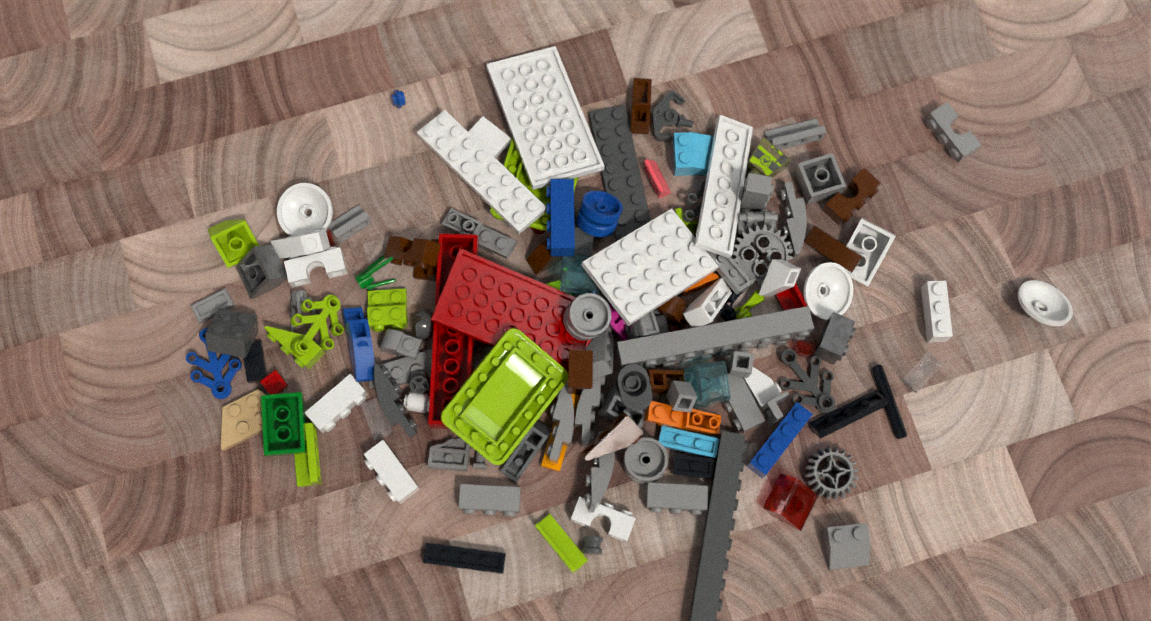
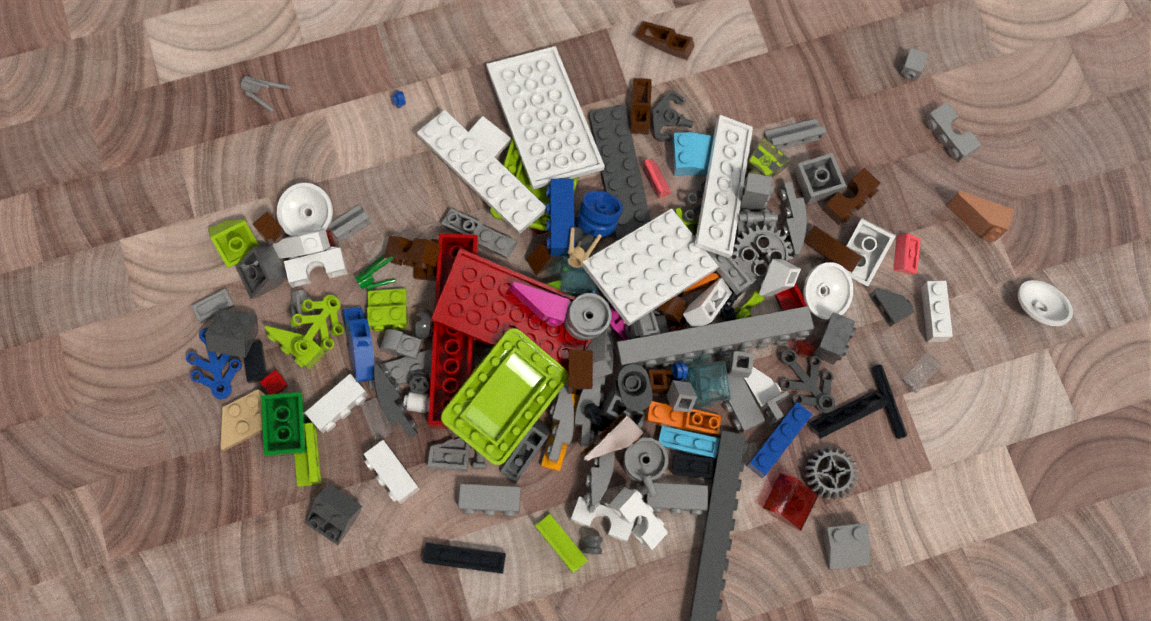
none -> light grey plant [241,76,290,112]
none -> reddish brown slope [253,212,286,246]
none -> dark grey slope [305,484,362,545]
none -> dark pink slope [509,282,570,326]
none -> tan plant [568,227,602,268]
none -> black piece [583,403,611,432]
none -> white arch [609,488,668,550]
none -> light grey piece [631,476,658,498]
none -> reddish brown slope [635,21,695,60]
none -> blue plate [672,360,688,380]
none -> dark grey slope [869,289,914,327]
none -> coral slope [894,233,920,274]
none -> light grey brick [900,48,928,80]
none -> nougat slope [947,190,1014,242]

